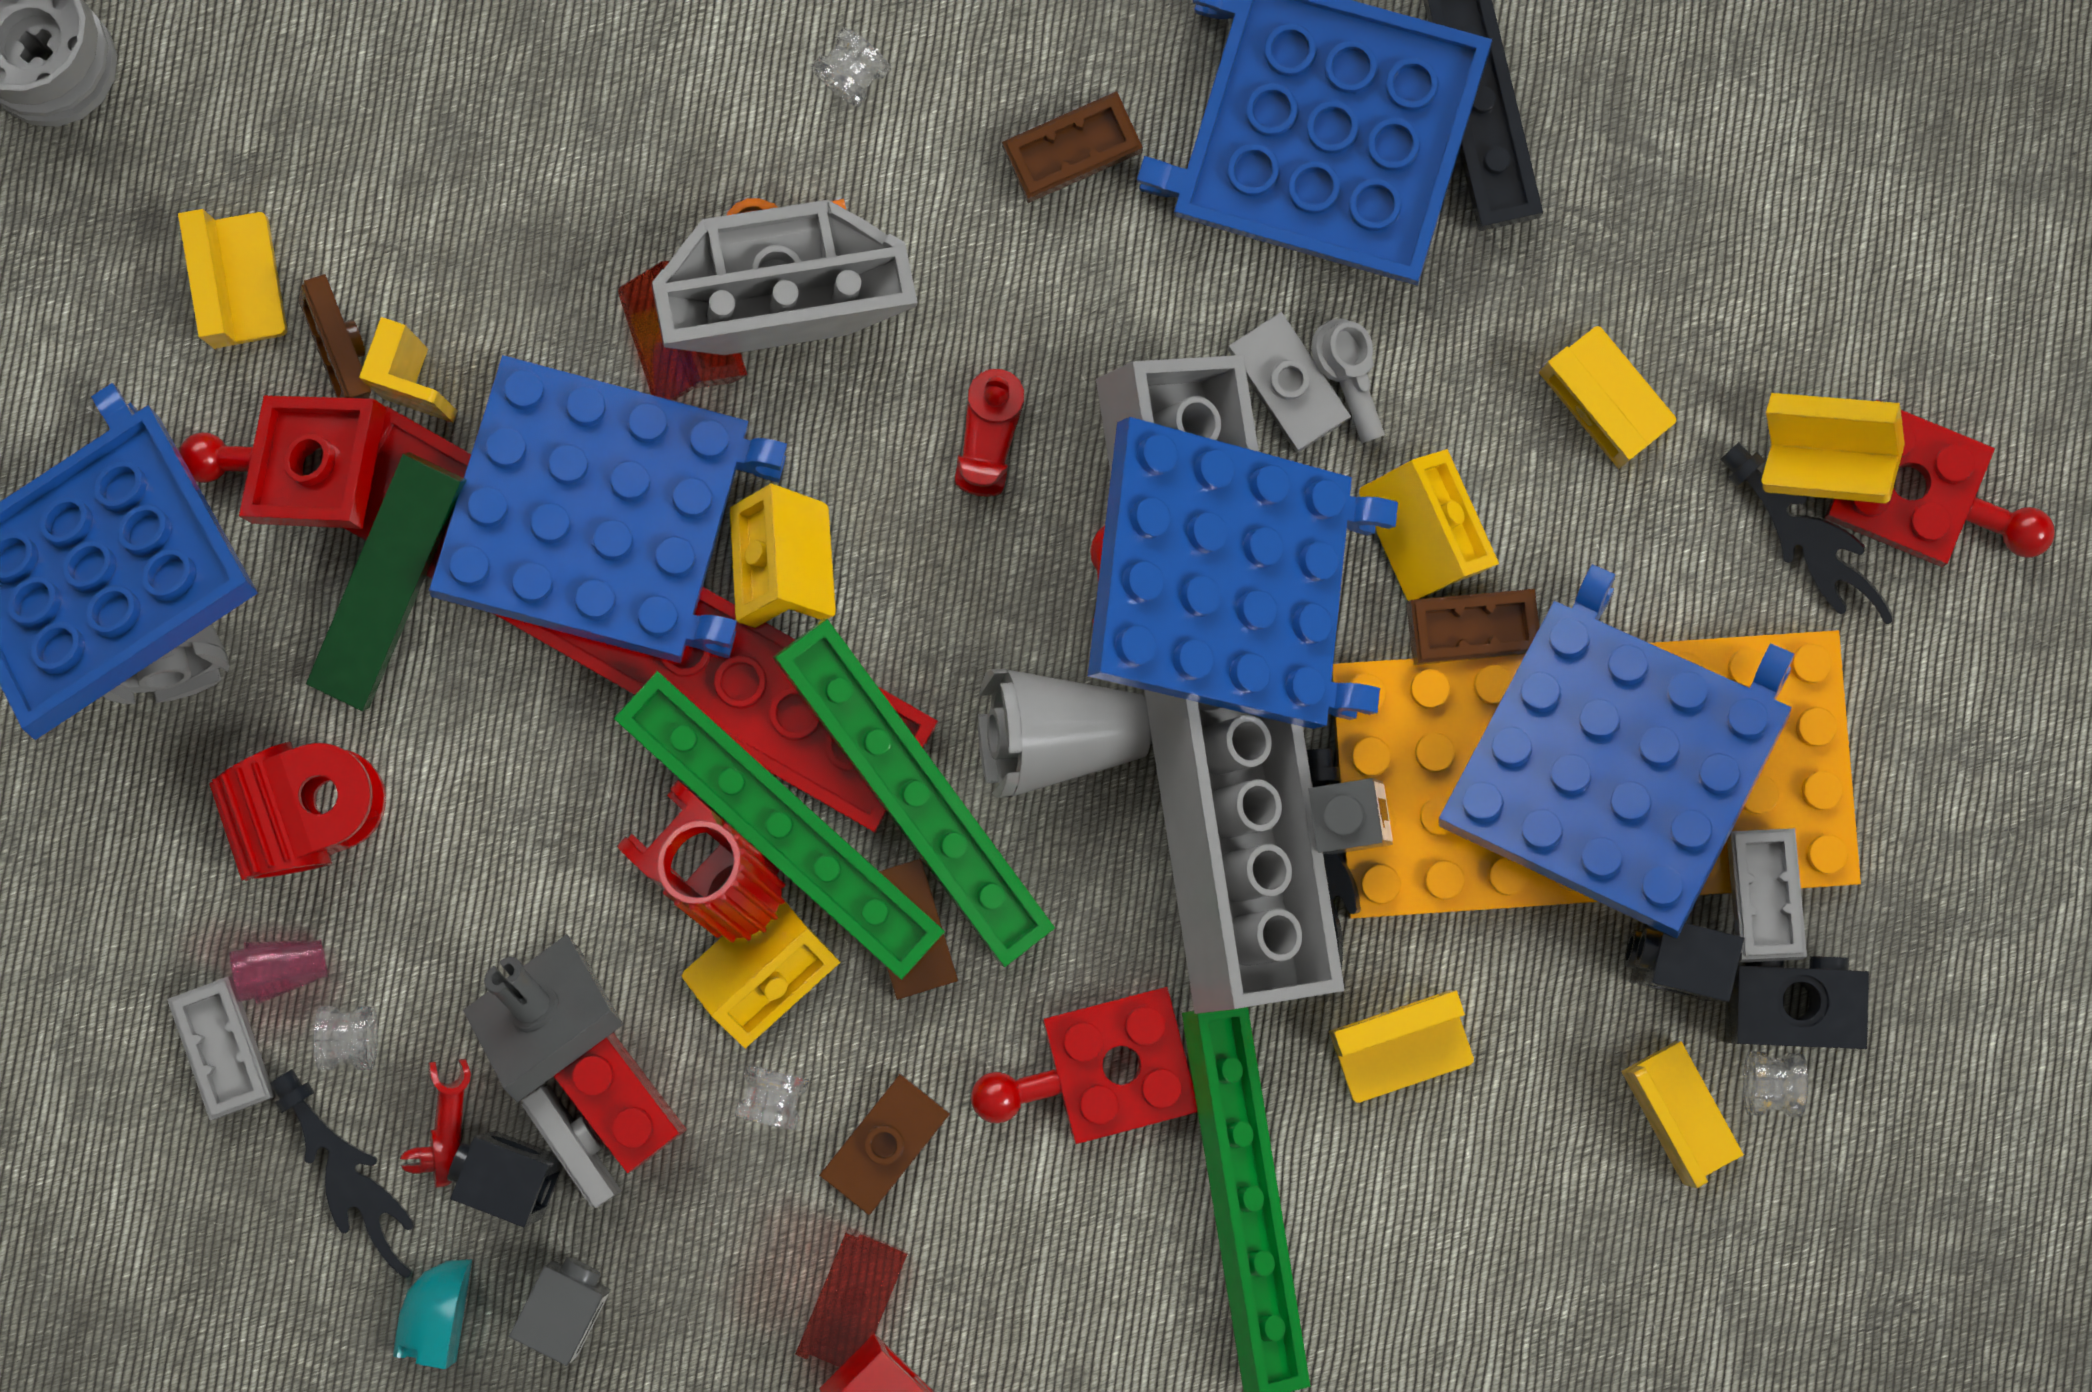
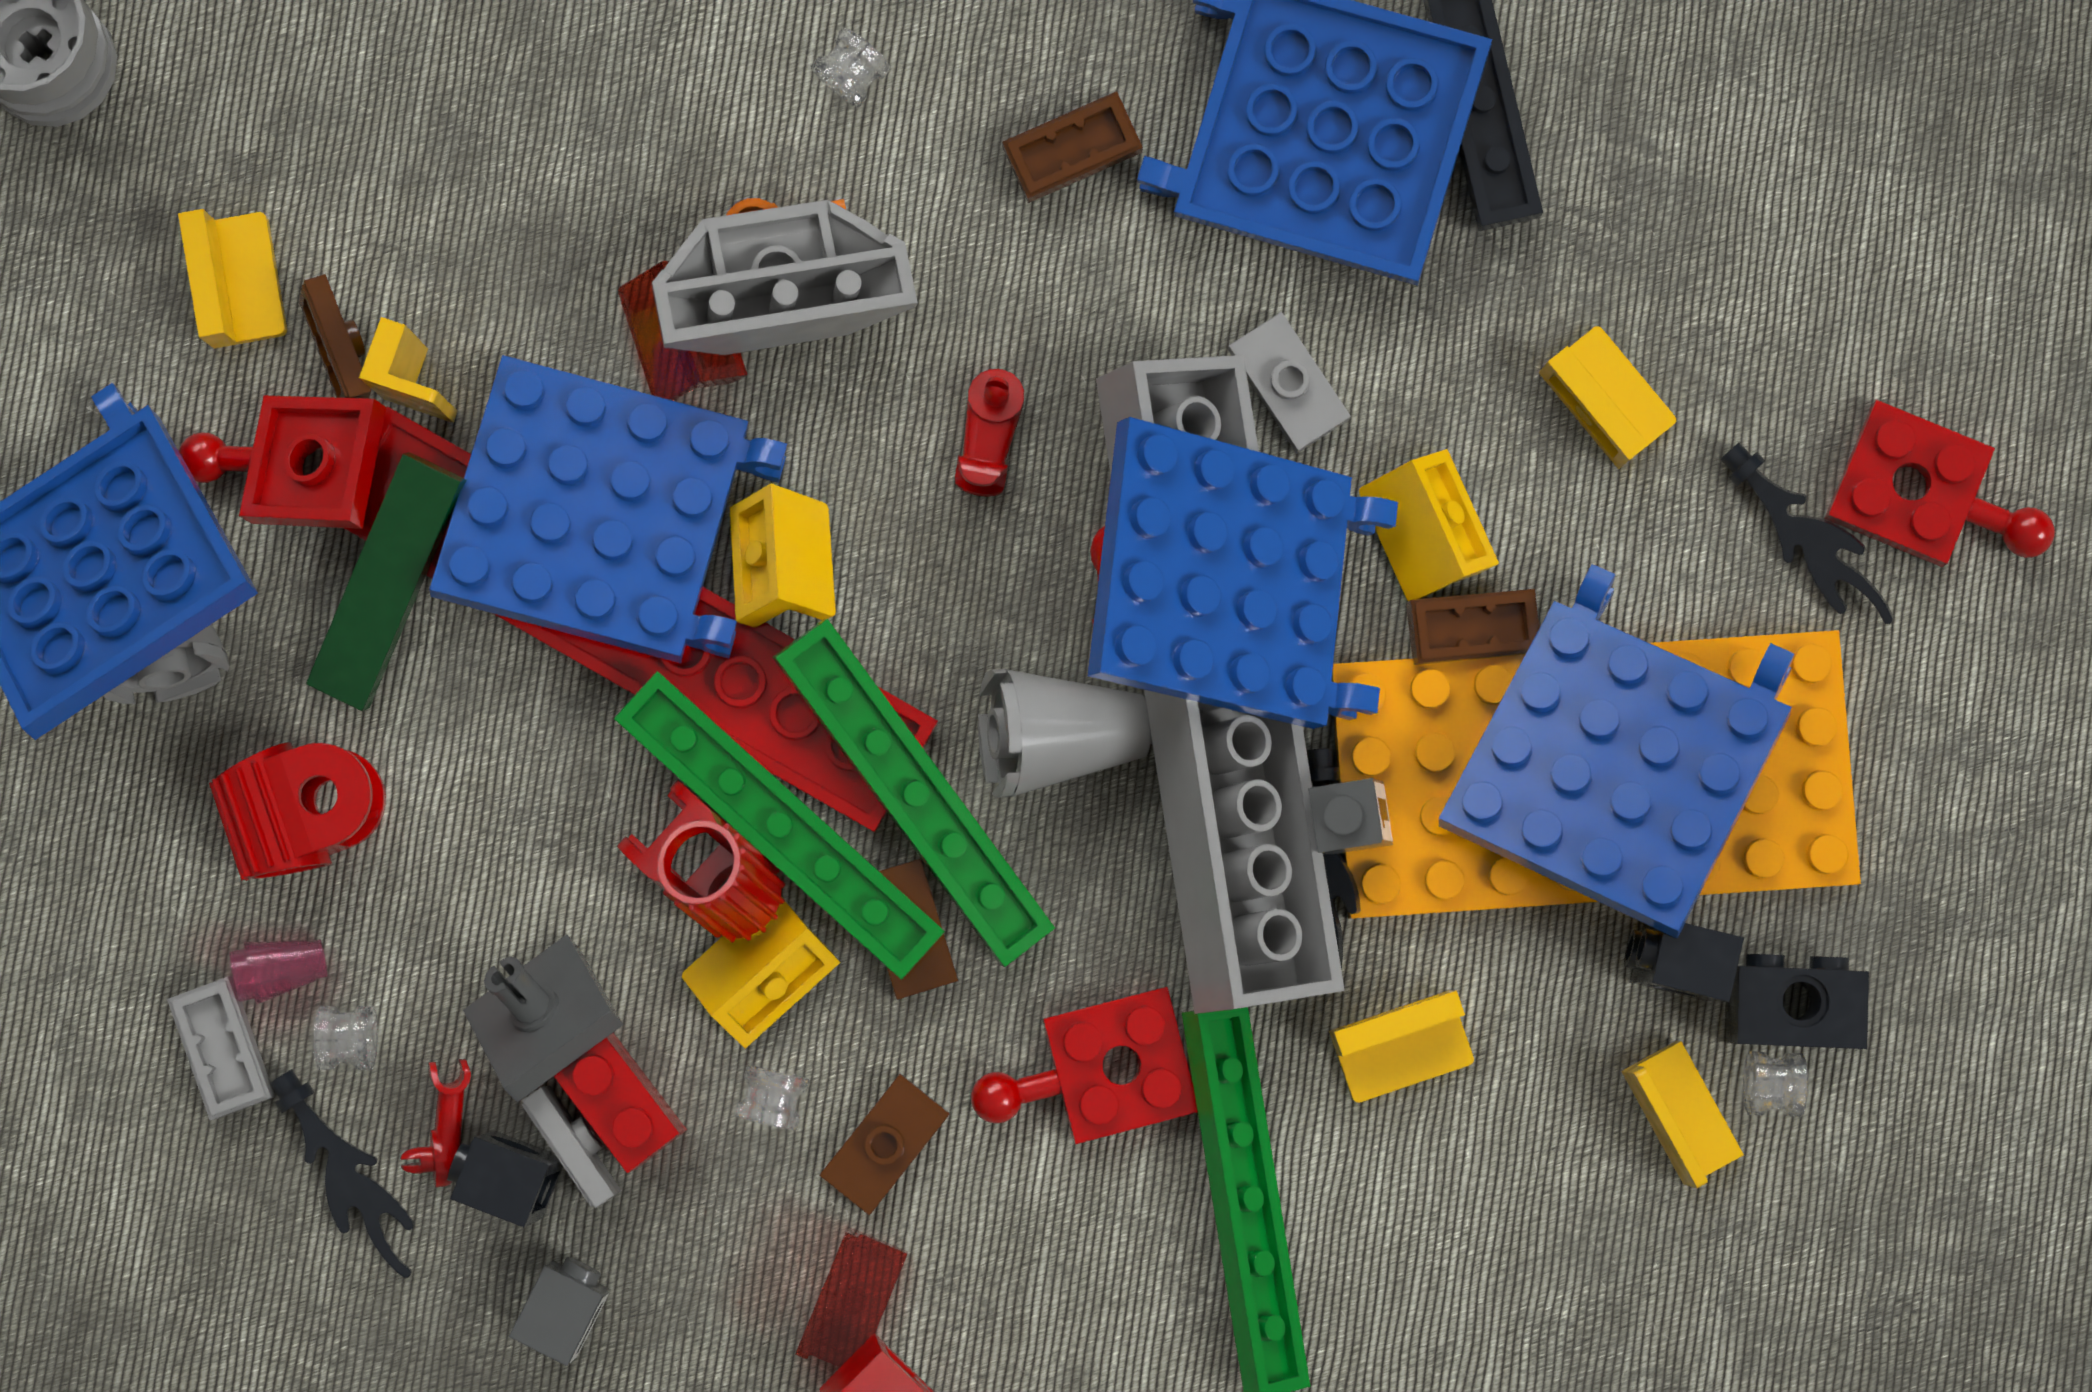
teal brick [393,1259,472,1369] -> none
light grey plate [1311,318,1385,443] -> none
light grey plate [1727,828,1807,962] -> none
yellow panel [1761,393,1905,503] -> none

